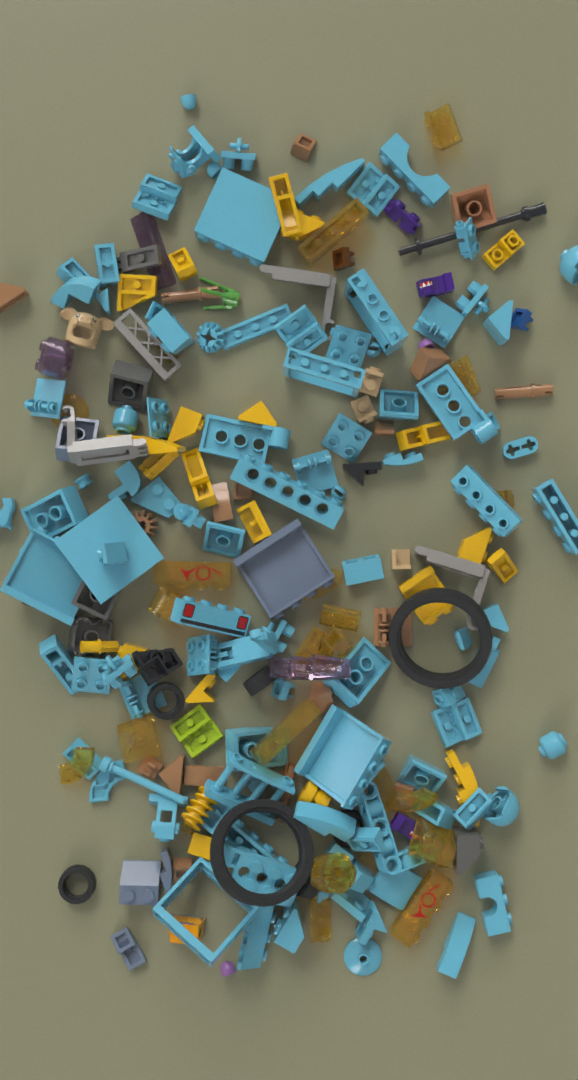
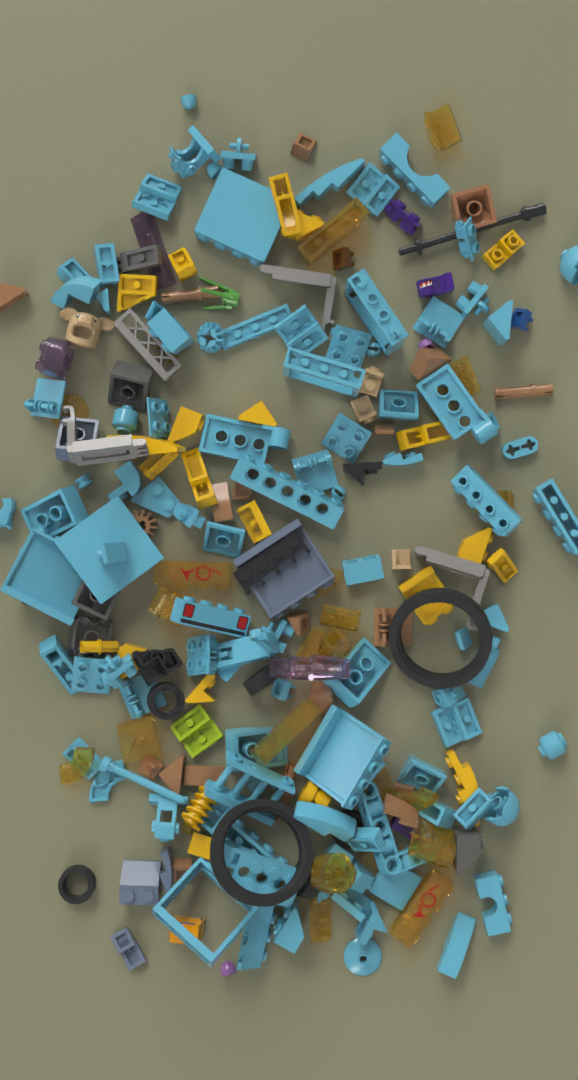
none -> black hinge [233,530,311,596]
none -> medium nougat slope [287,610,310,636]
none -> medium nougat slope [383,793,419,829]

